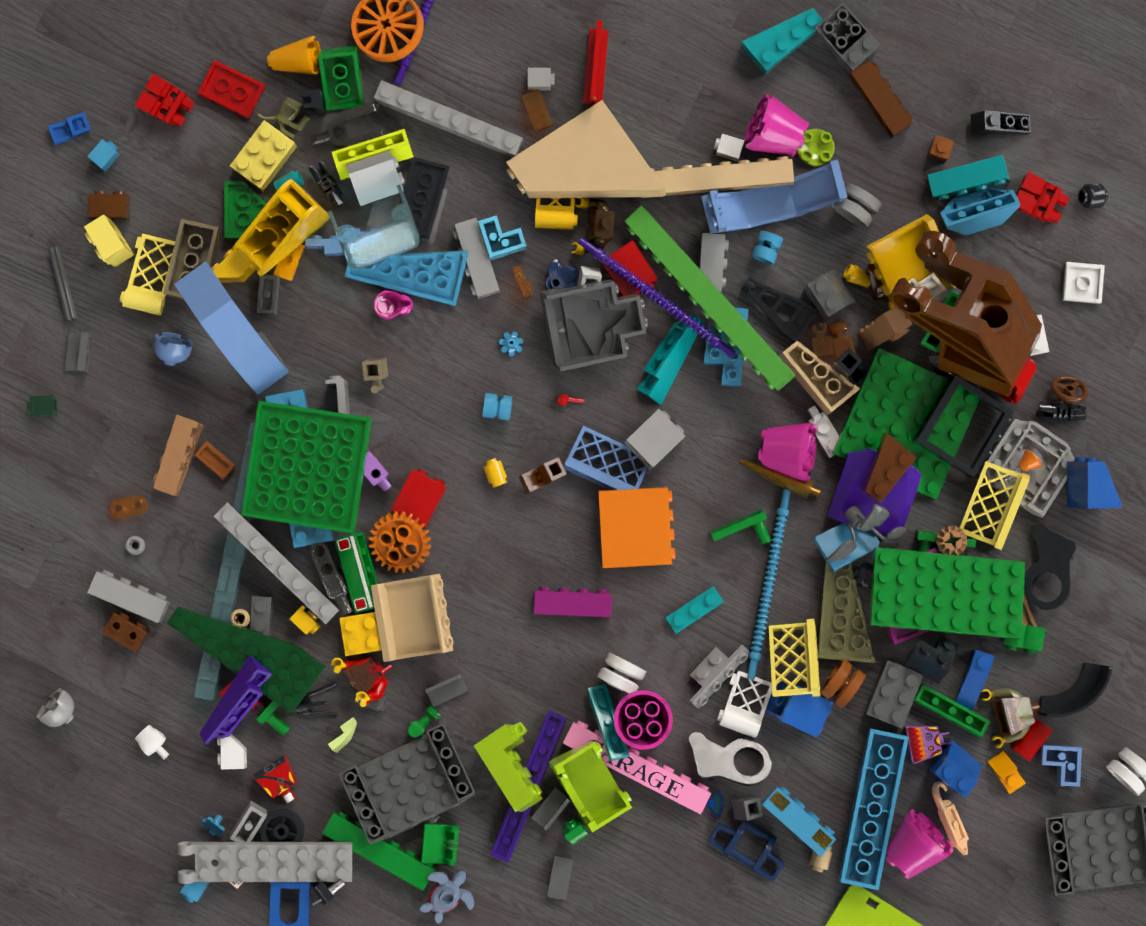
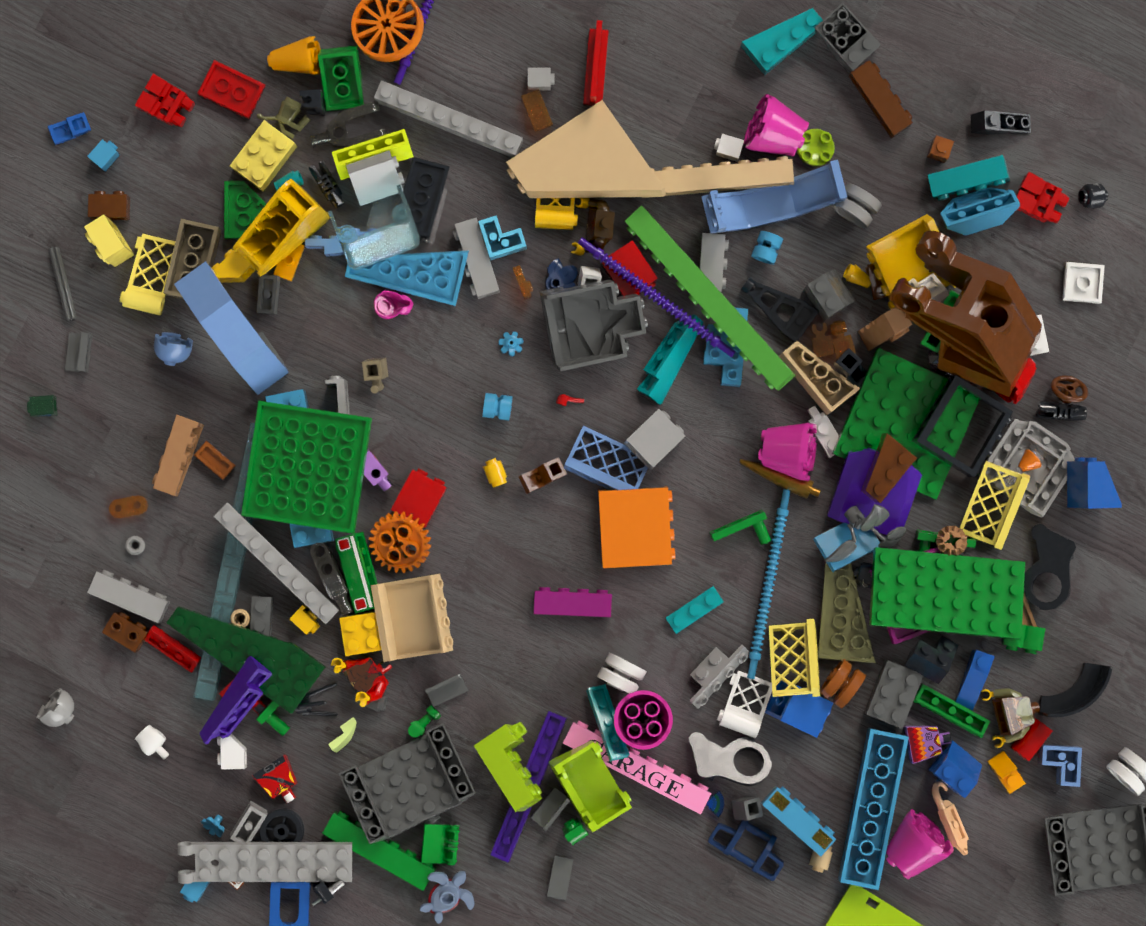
none -> red plate [144,625,201,673]

